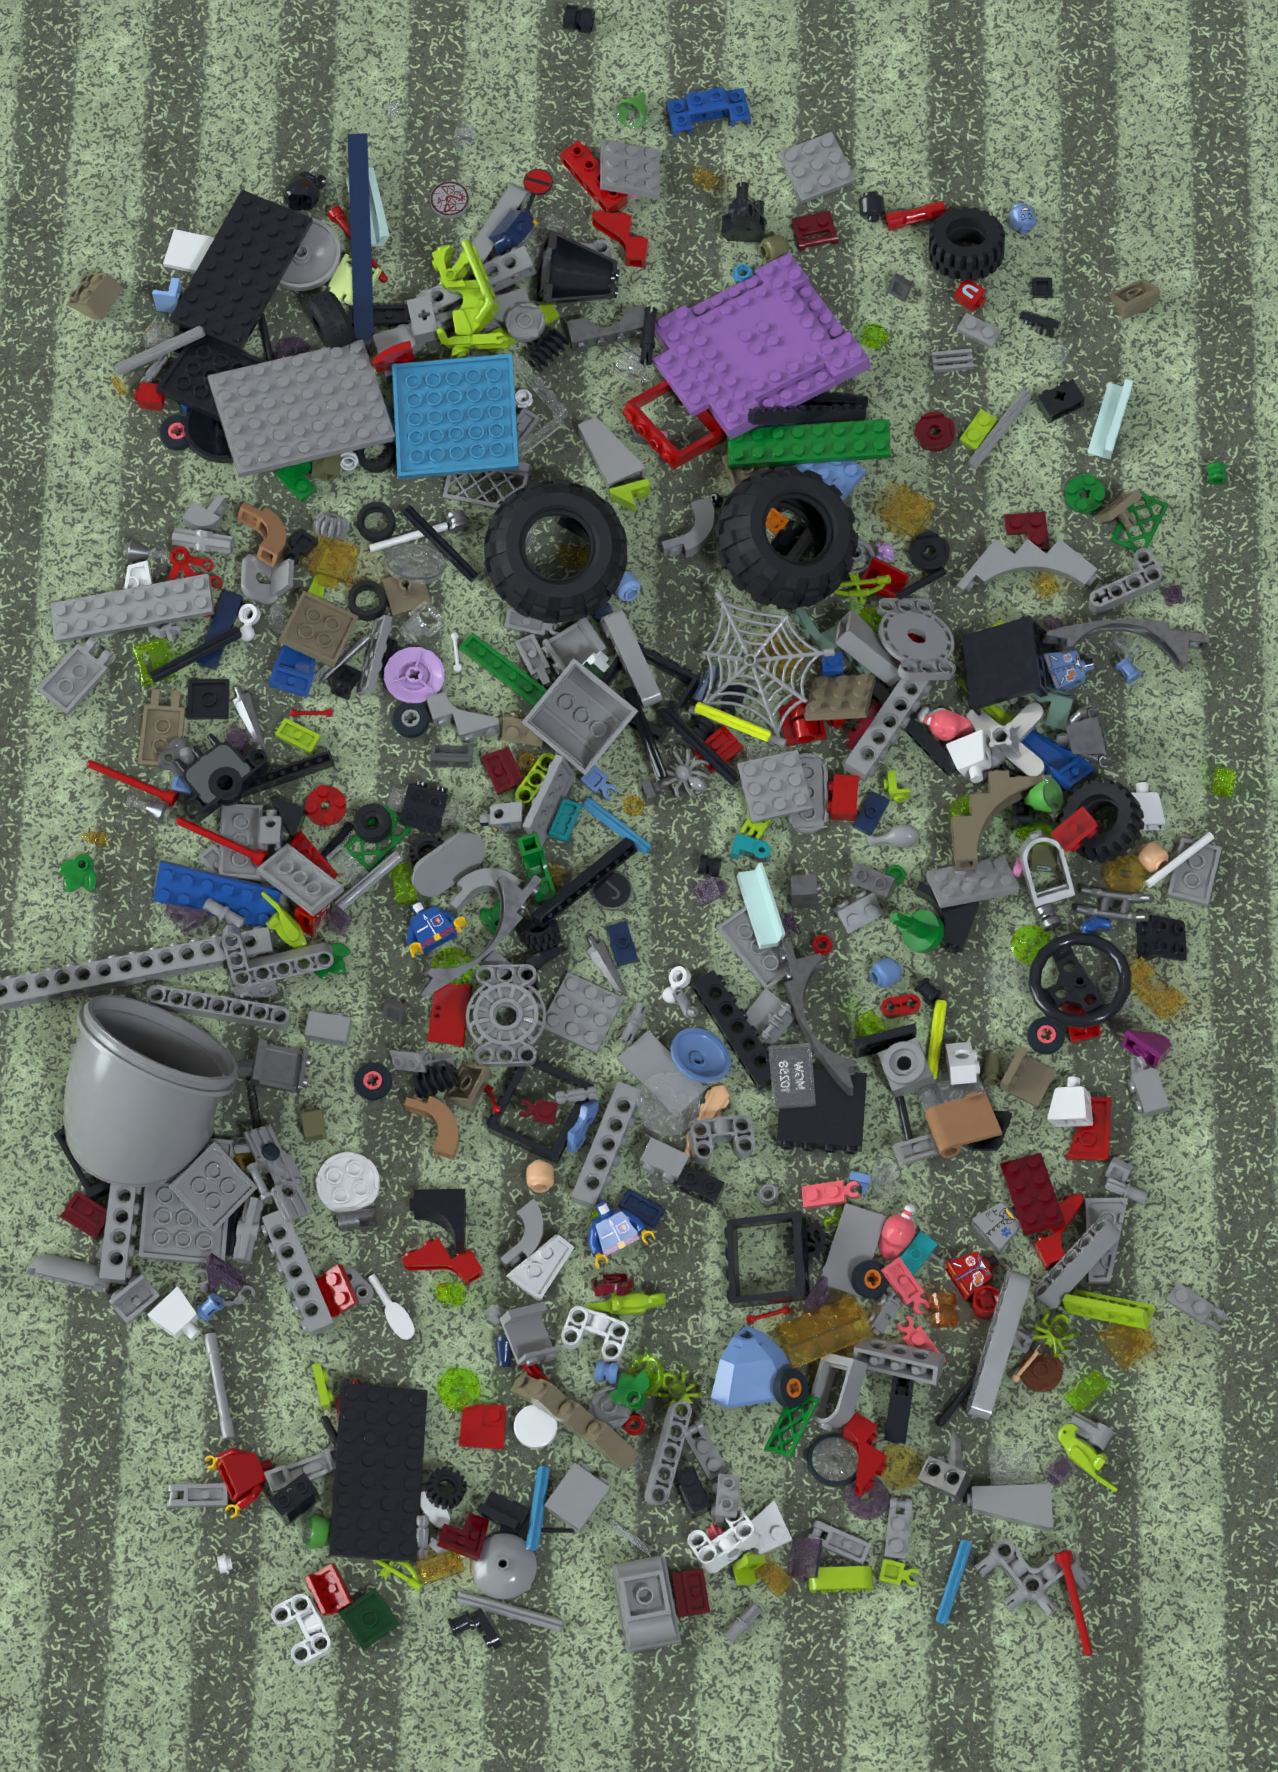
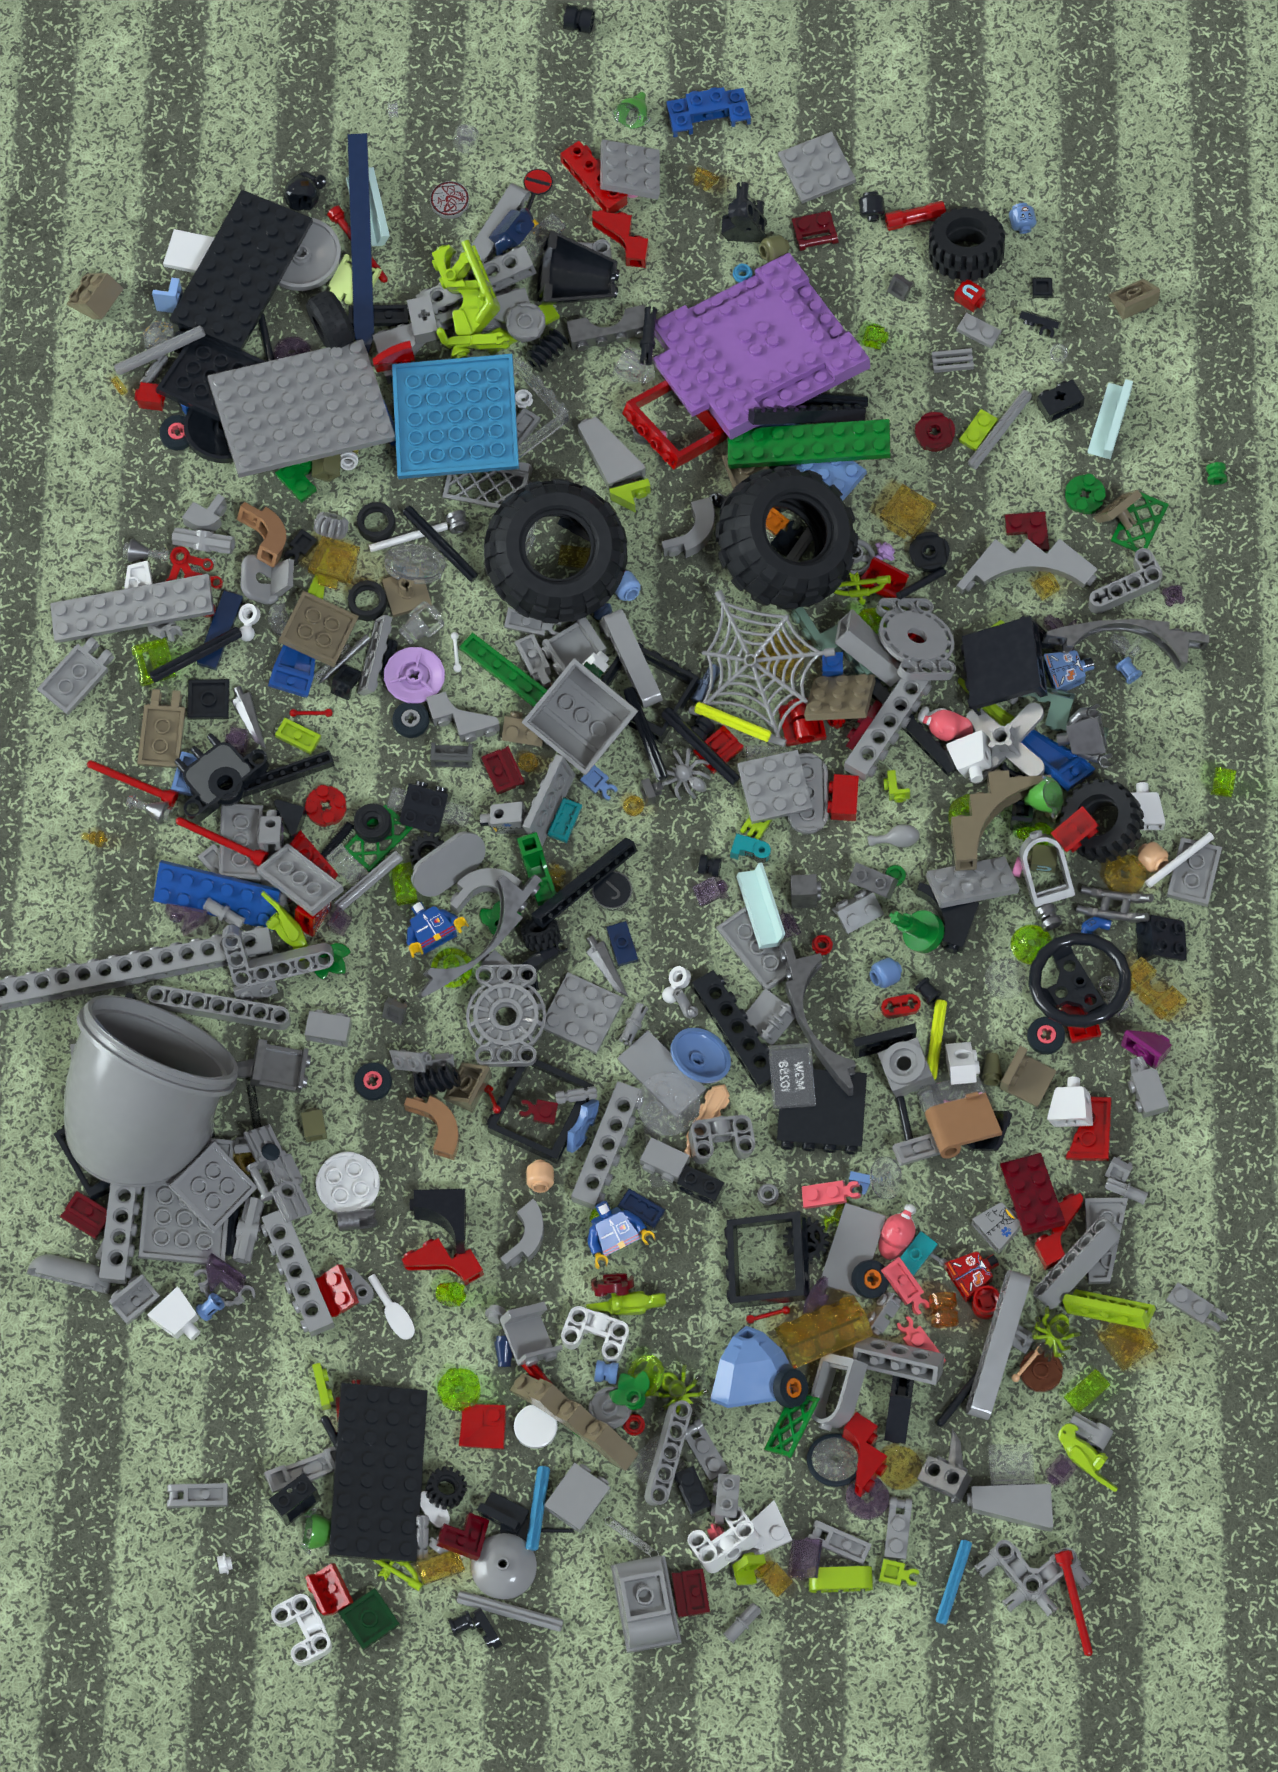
green plate [58,854,97,892] -> none
flat silver plate [158,737,197,777] -> none
light grey piece [203,1333,235,1440] -> none
red torso [205,1448,273,1518] -> none
black tyre [357,442,396,473] -> none
red door [427,984,473,1048] -> none
white wing [506,1235,574,1301] -> none
lime beam [515,753,555,810] -> none
dark azure axle [583,798,651,854] -> none
black plate [720,685,748,716] -> none
dark blue plate [853,791,890,836] -> none
clear neon green hinge [854,1009,886,1037] -> none

